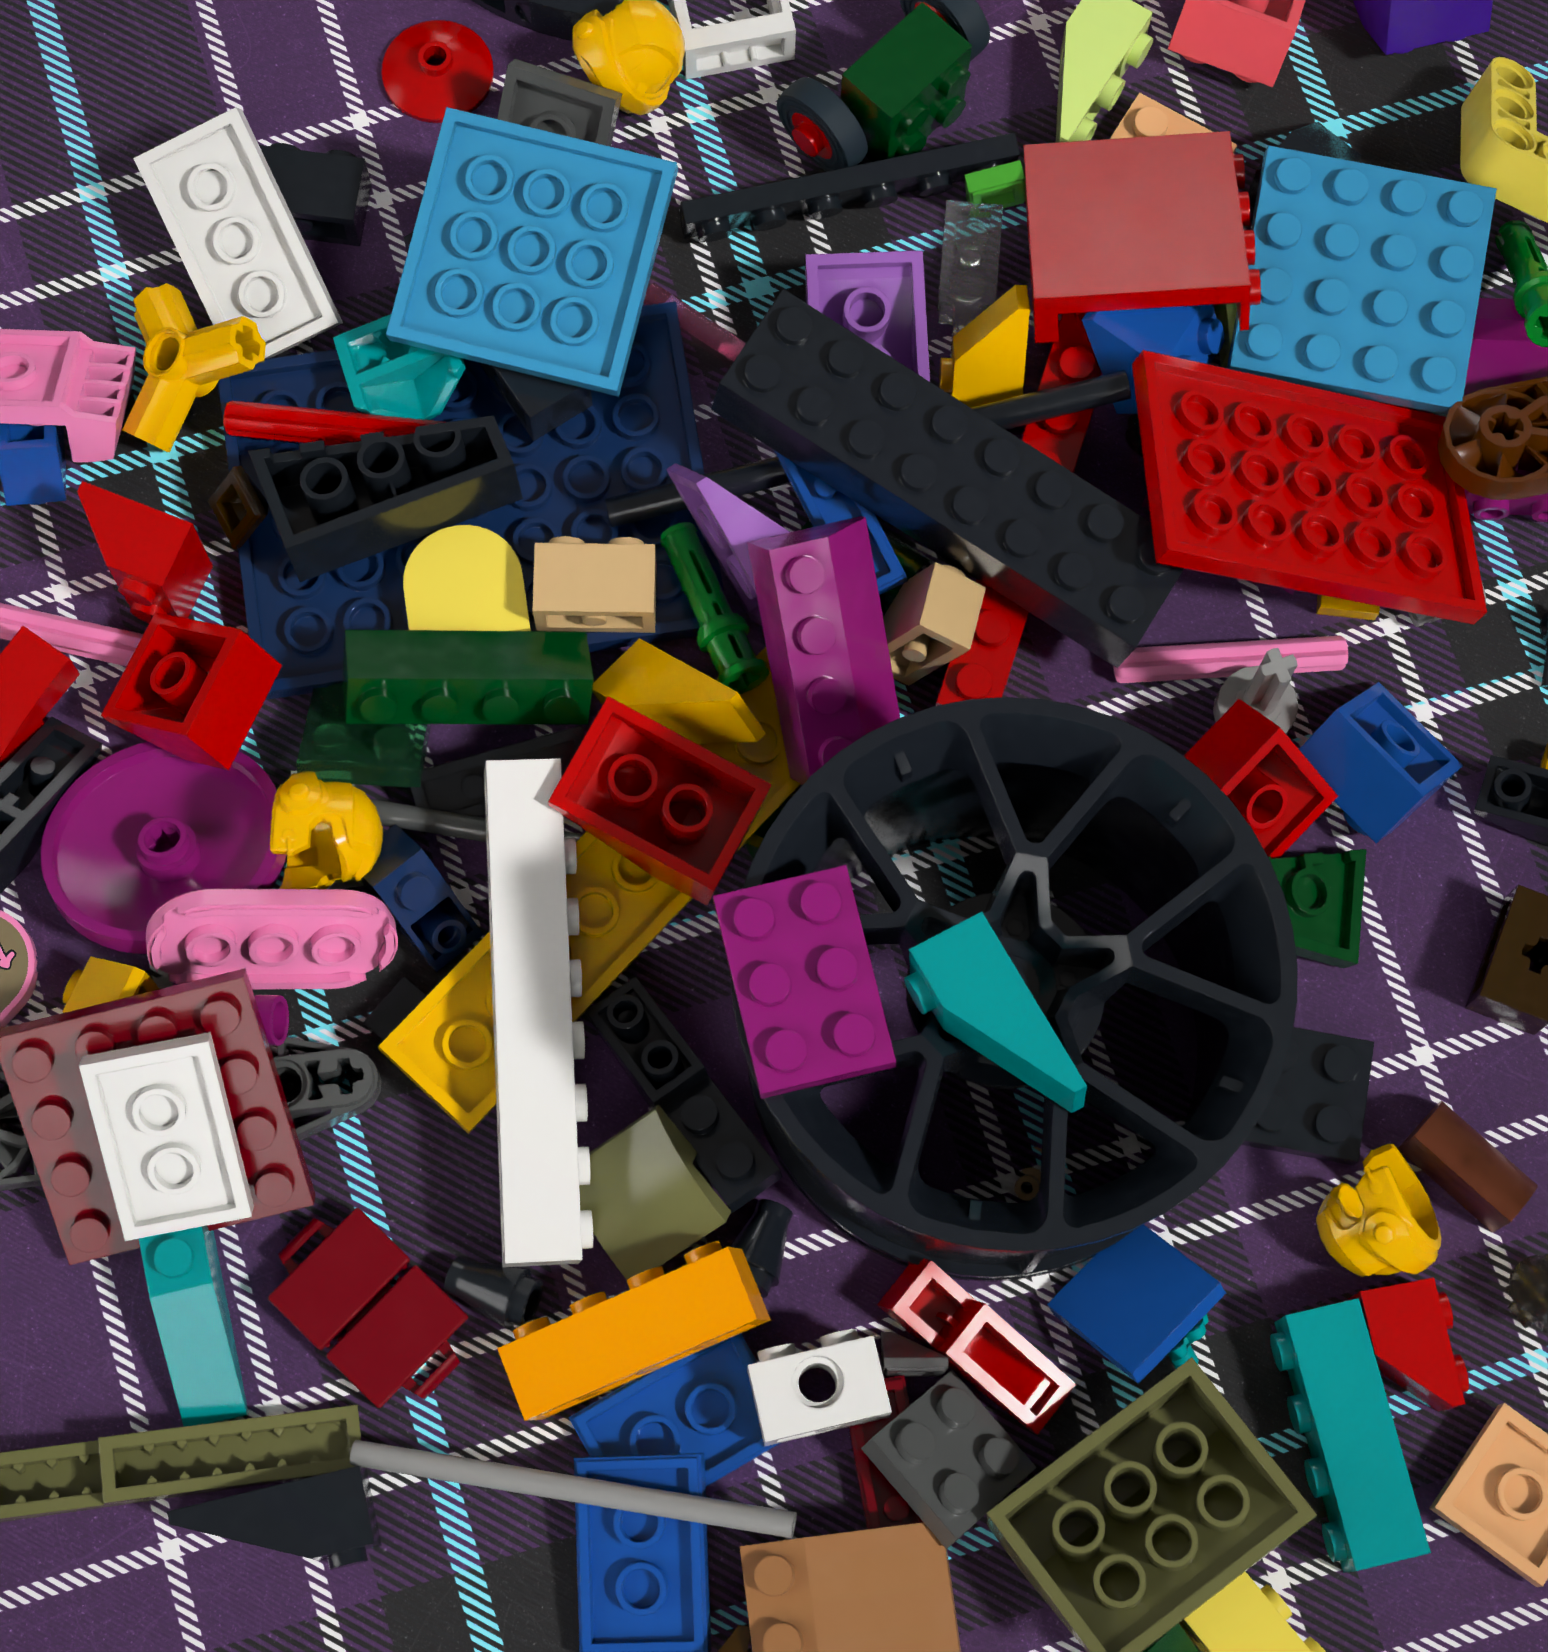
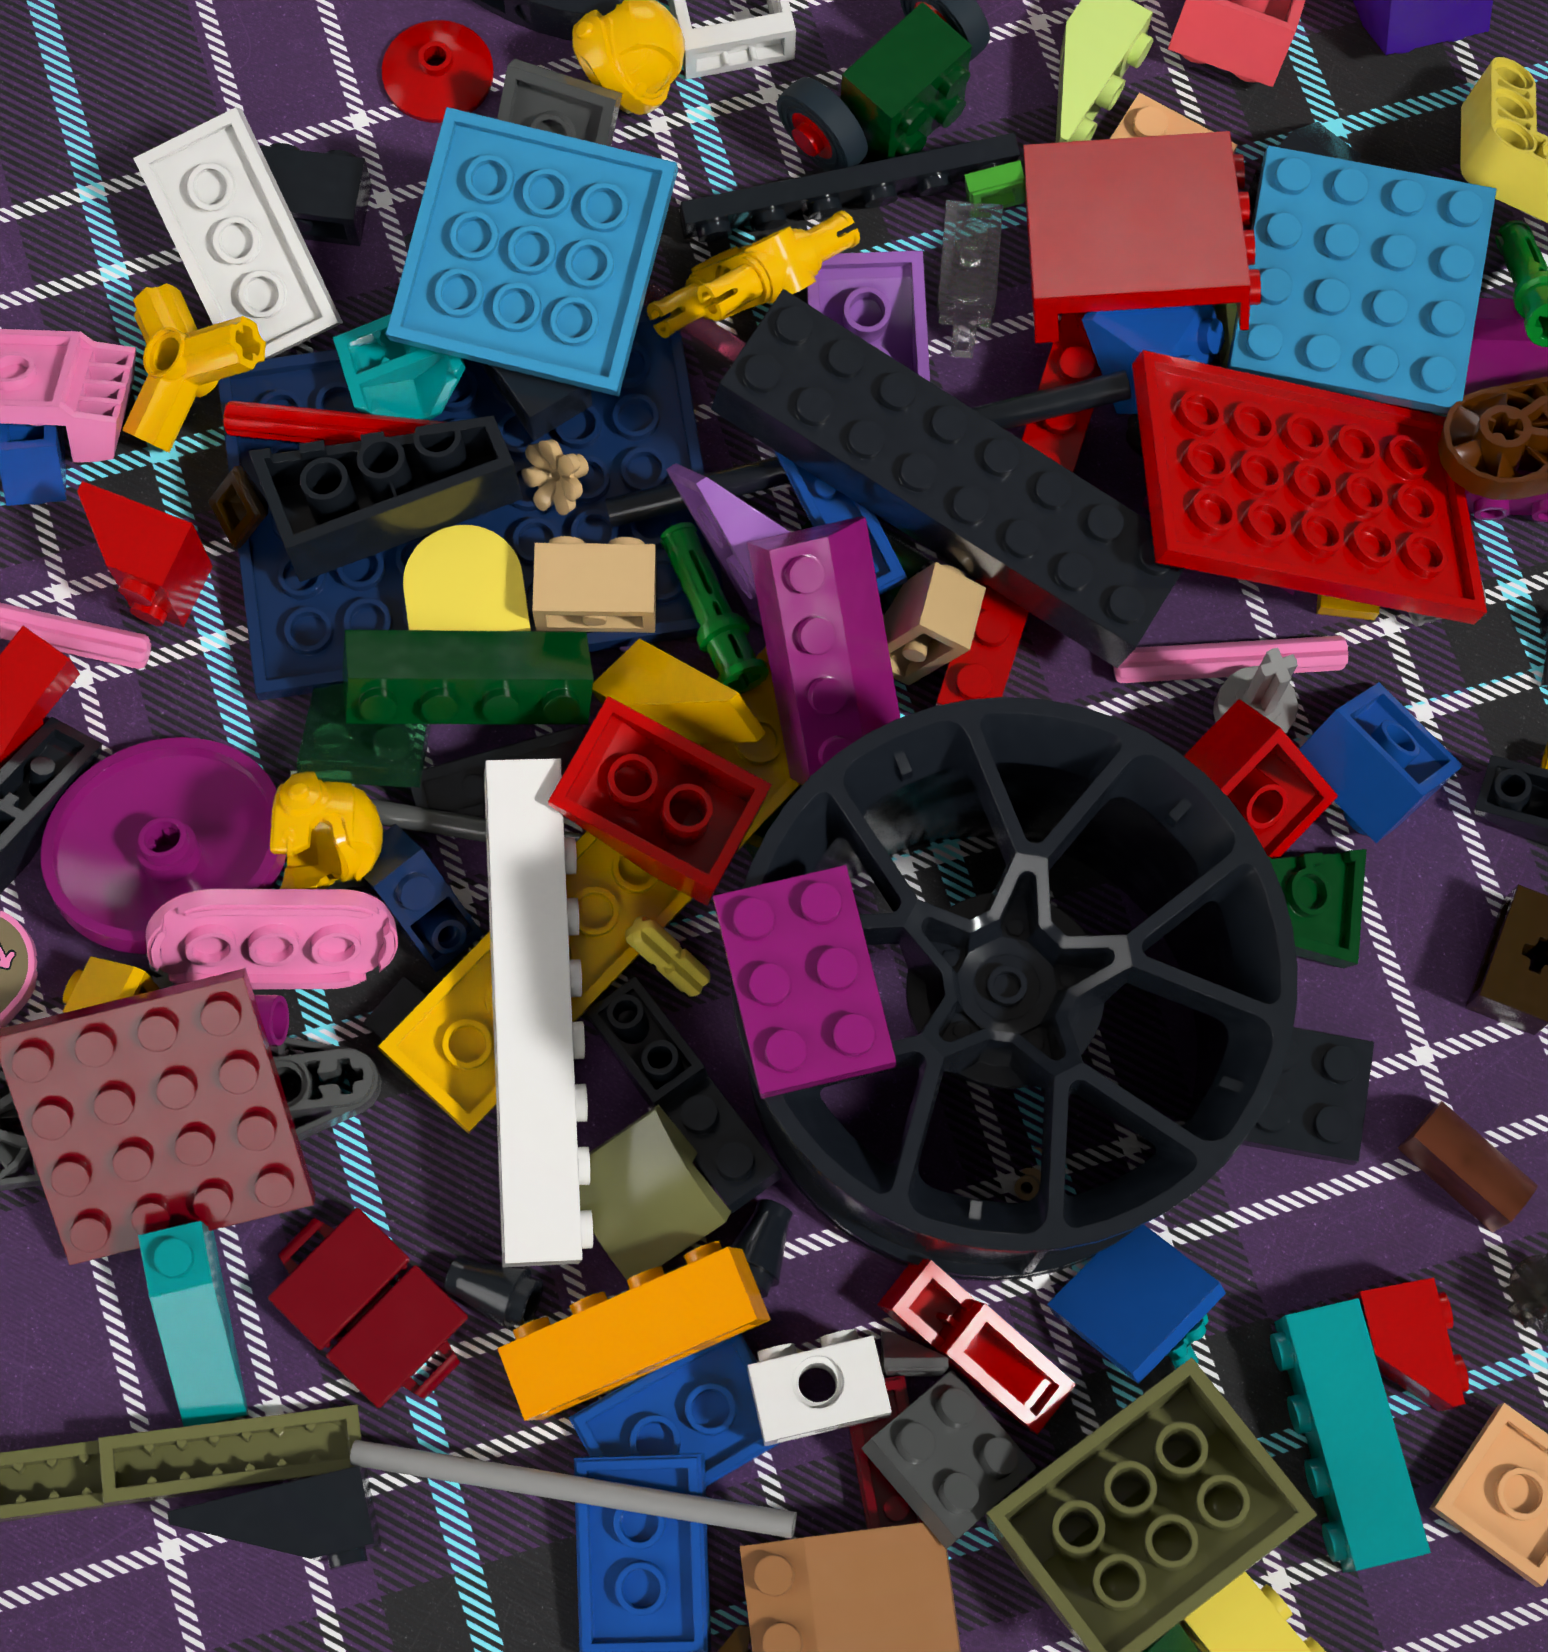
white plate [79,1032,254,1241] -> none
red slope [101,612,282,770] -> none
teal slope [904,912,1087,1113] -> none
yellow slope [939,285,1030,408] -> none
yellow helmet [1316,1144,1441,1277] -> none
none -> tan plant [521,439,589,515]
none -> light yellow piece [625,915,711,997]
none -> yellow piece [647,211,860,338]

